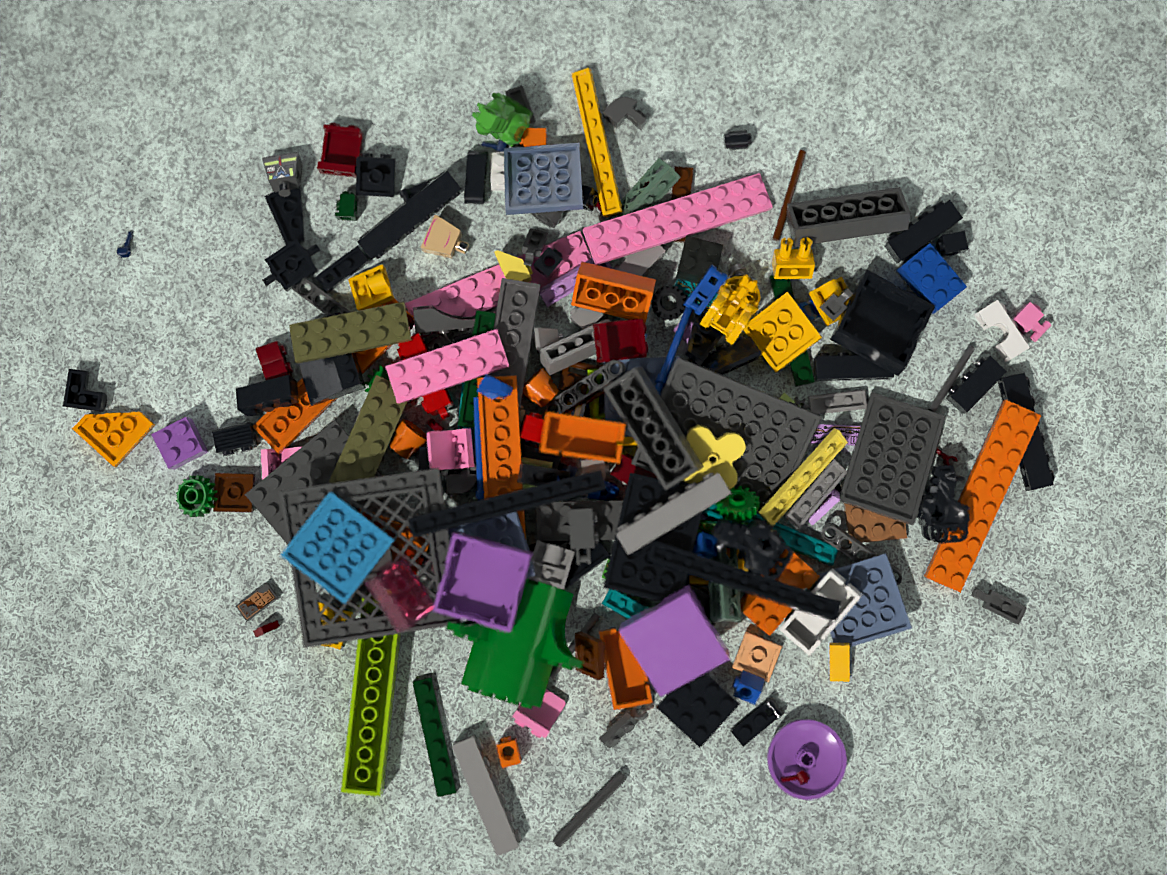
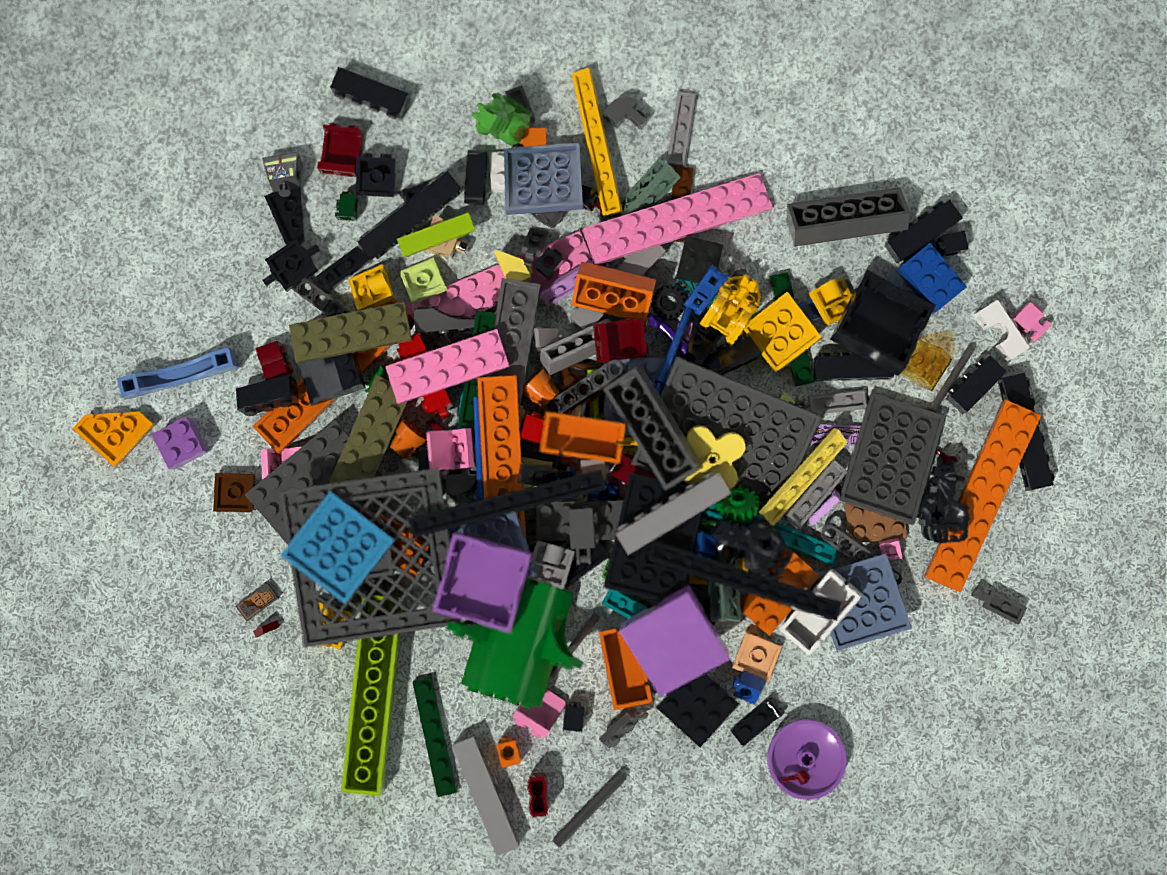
black brick [63,369,107,412] -> none
dark blue hand [117,232,133,258] -> none
green gear [176,475,217,517] -> none
black brick [212,422,258,456] -> none
clear pink slope [365,558,434,633] -> none
blue rock [477,374,513,400] -> none
dark blue hand [482,139,509,152] -> none
reddish brown plate [575,631,605,680] -> none
black brick [724,129,752,150] -> none
reddish brown piece [772,150,806,241] -> none
yellow brick [772,237,815,279] -> none
dark grey plate [819,288,853,321] -> none
yellow tile [830,643,850,682] -> none
none -> medium blue arch [117,347,239,399]
none -> black brick [330,67,411,120]
none -> lime tile [397,212,476,258]
none -> yellowish green tile [399,257,447,305]
none -> dark red brick [527,772,549,817]
none -> black brick [563,701,585,732]
none -> dark purple plant [647,314,690,361]
none -> light grey tile [666,91,696,167]
none -> bright pink plate [879,538,902,561]
none -> clear yellow slope [901,339,953,391]

